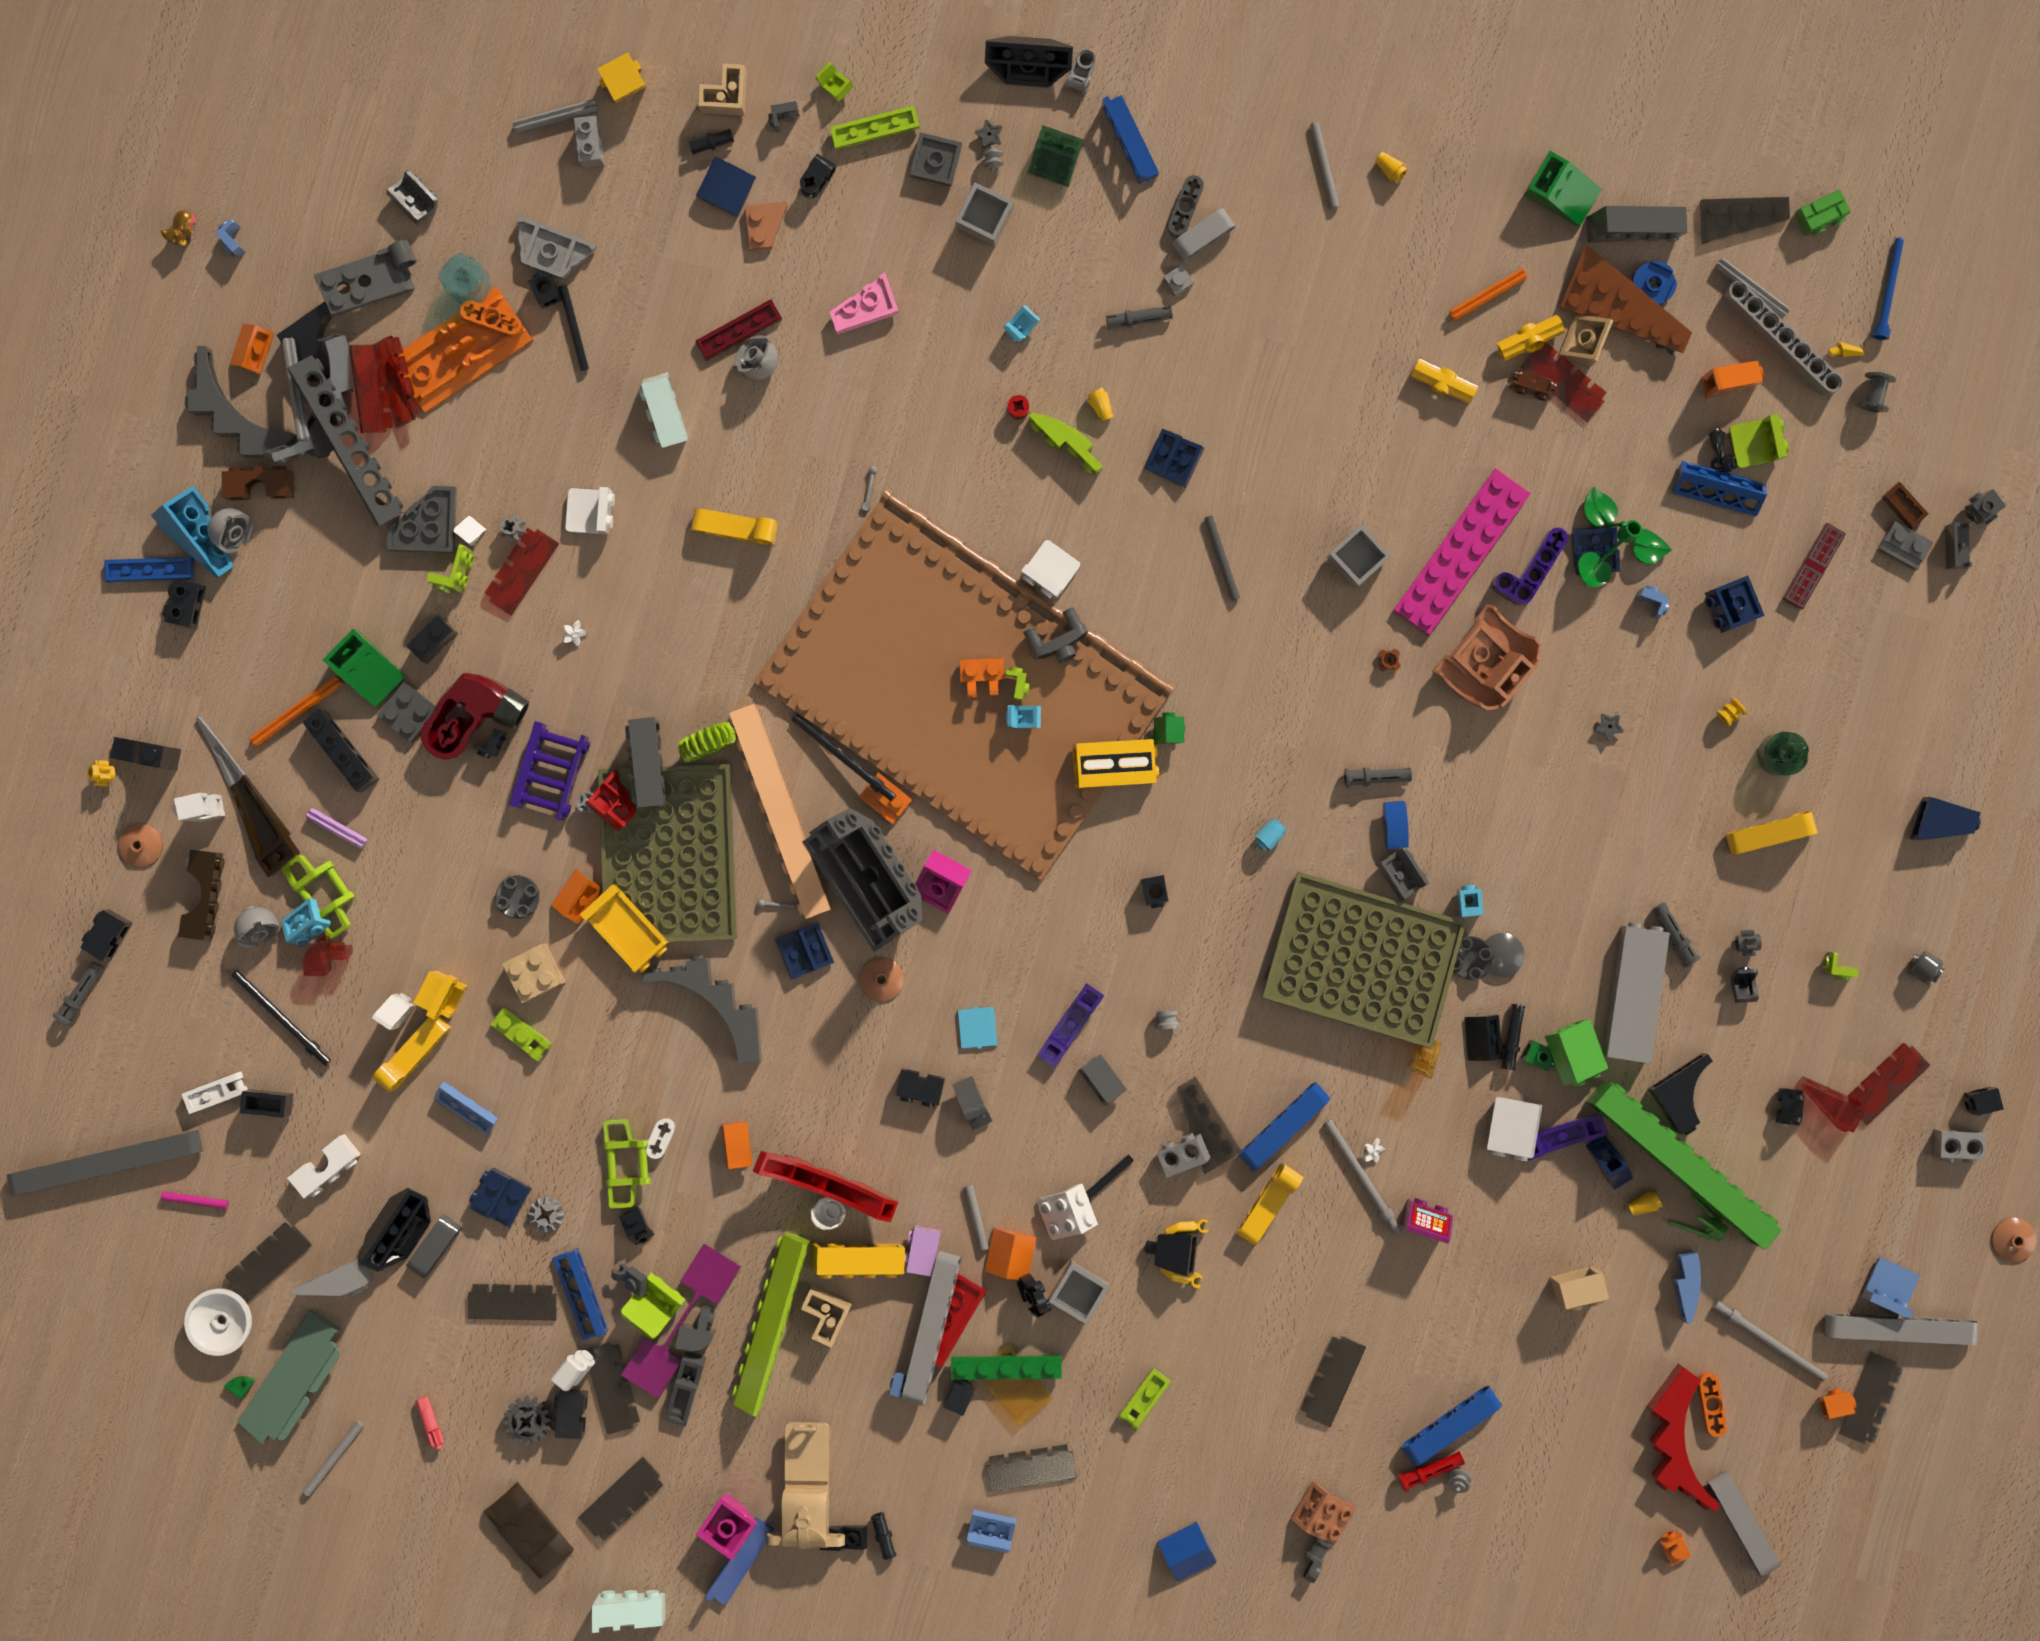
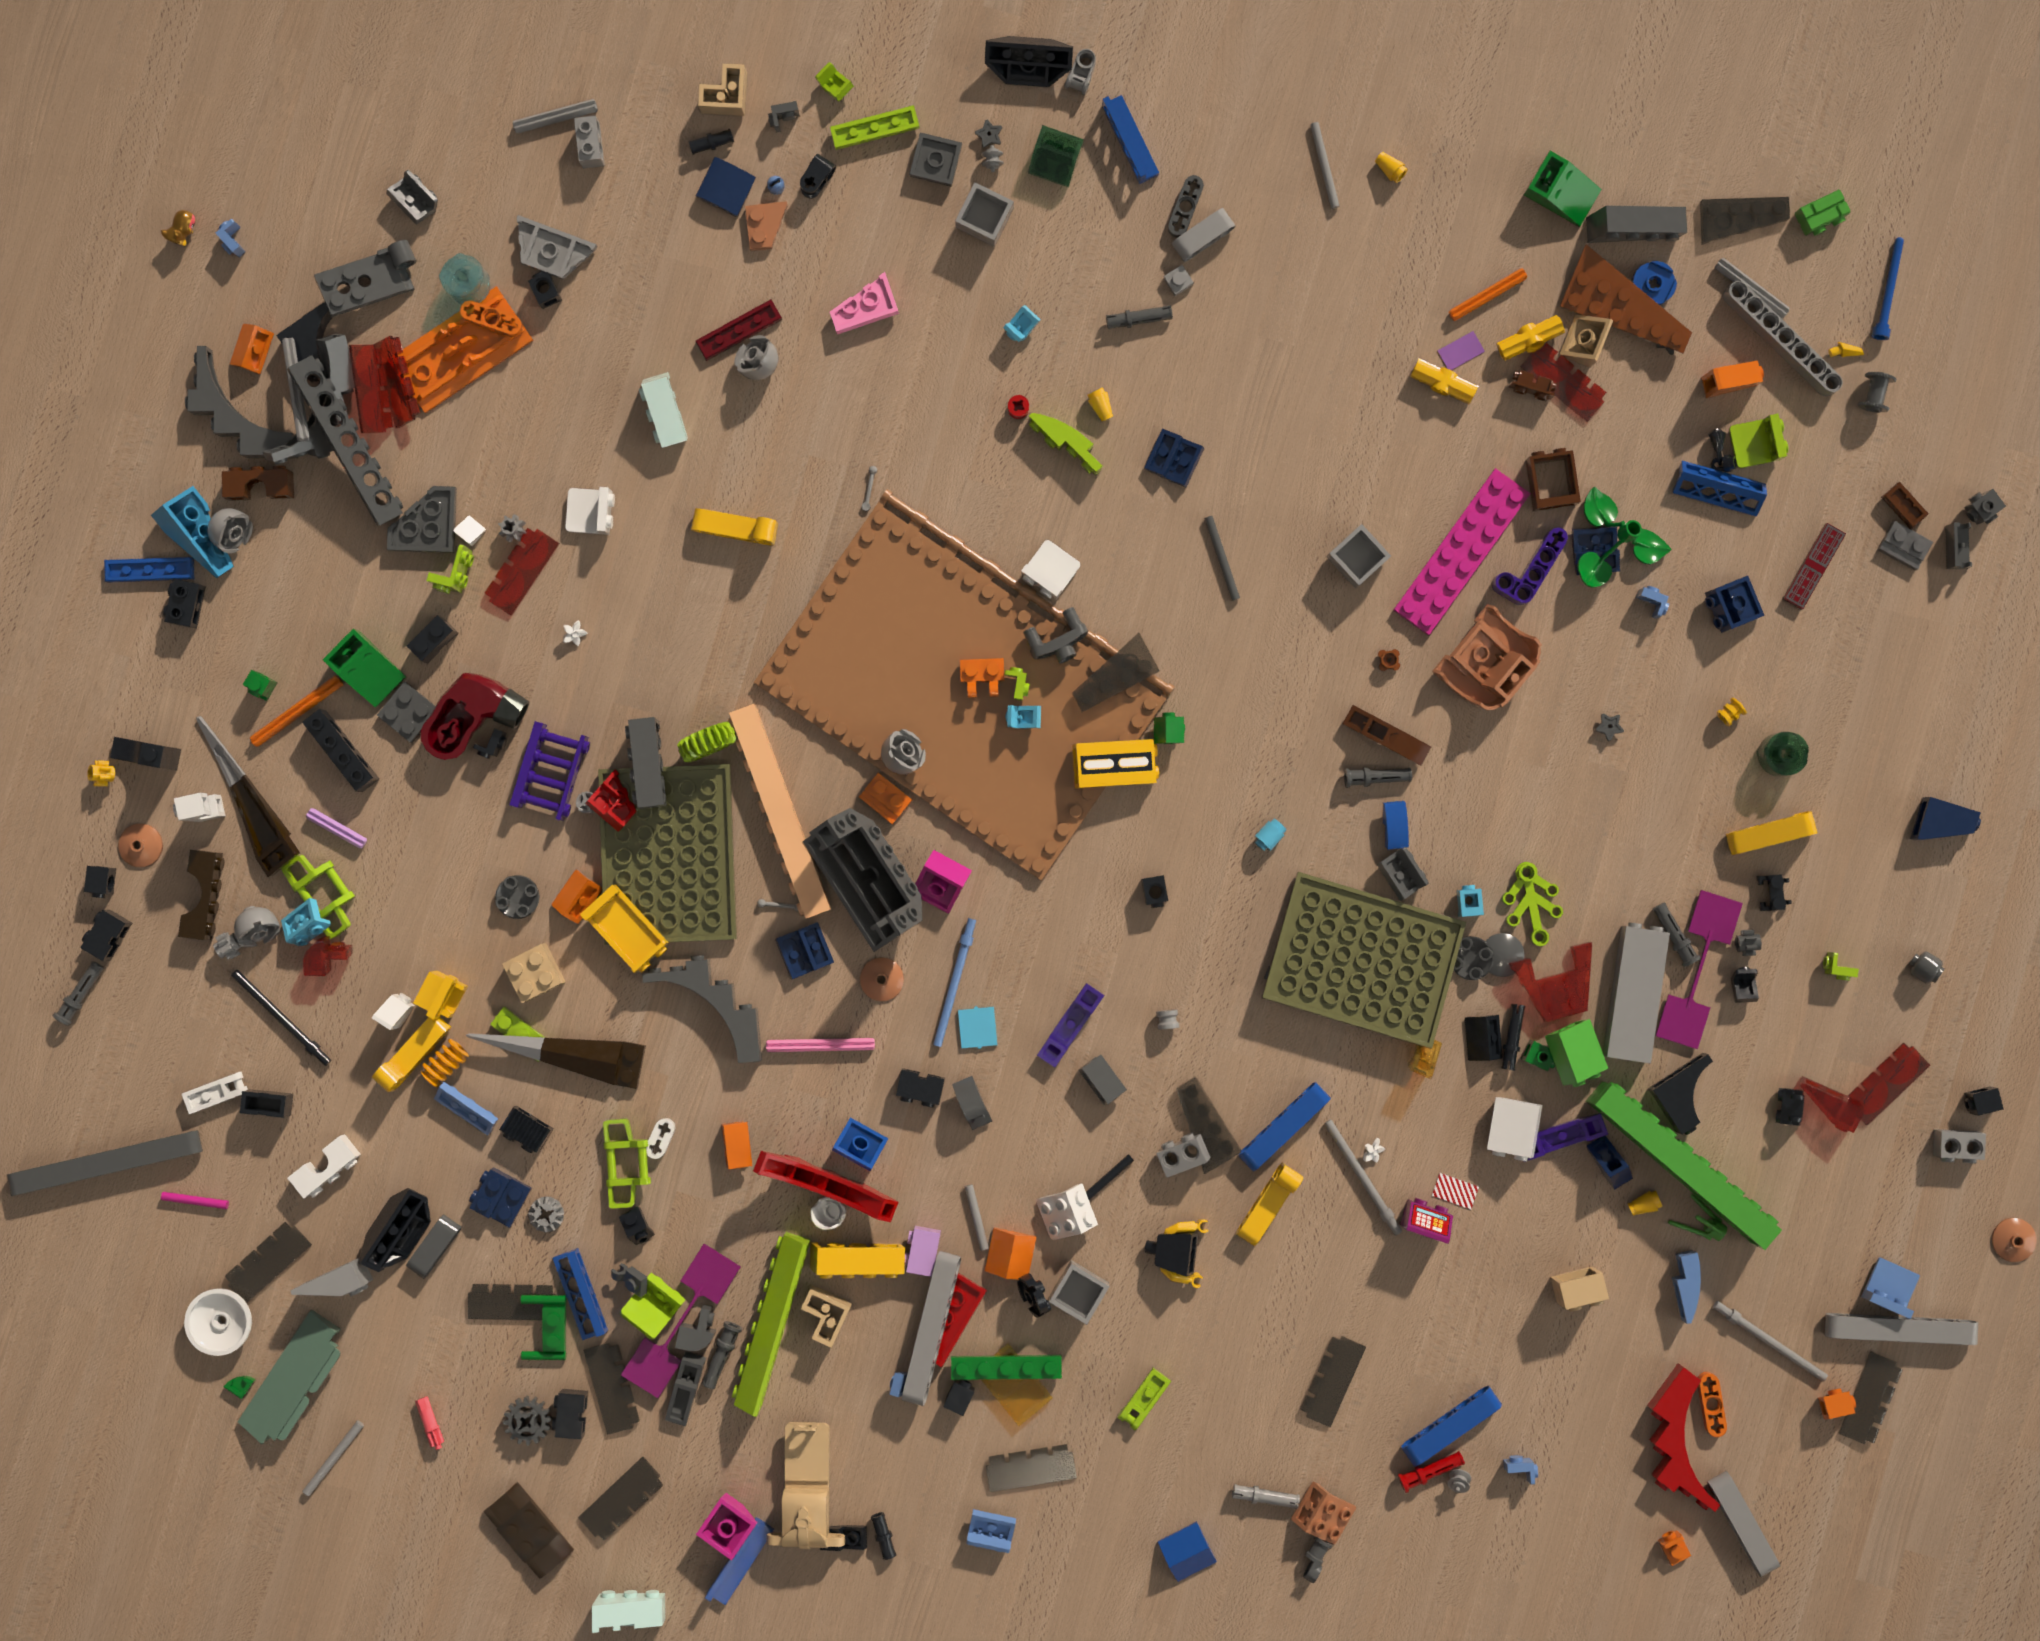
white brick [551,1350,595,1391] -> none
black bar [559,285,589,371] -> none
yellow plate [597,52,646,104] -> none
black bar [791,714,897,802] -> none
none -> black brick [84,866,116,898]
none -> light grey gear [213,932,242,959]
none -> green brick [243,670,278,701]
none -> light orange piece [421,1039,469,1087]
none -> dark brown plate [466,1033,646,1089]
none -> black brick [499,1106,554,1153]
none -> green plate [521,1295,567,1360]
none -> dark grey pin [702,1321,742,1389]
none -> bright pink axle [766,1038,875,1052]
none -> medium blue hinge [767,176,785,195]
none -> blue slope [832,1117,888,1171]
none -> light grey cylinder [881,729,926,774]
none -> medium blue bar [933,918,976,1047]
none -> clear smoke wing [1072,633,1160,713]
none -> light grey pin [1232,1484,1300,1509]
none -> reddish brown slope [1343,705,1432,766]
none -> sticker [1432,1173,1479,1209]
none -> medium lavender sticker [1438,331,1485,370]
none -> lime plant [1502,862,1563,946]
none -> medium blue bracket [1503,1455,1538,1485]
none -> clear red wing [1509,942,1592,1022]
none -> reddish brown window [1525,448,1581,511]
none -> magenta hinge [1655,890,1743,1049]
none -> black piece [1756,874,1792,911]

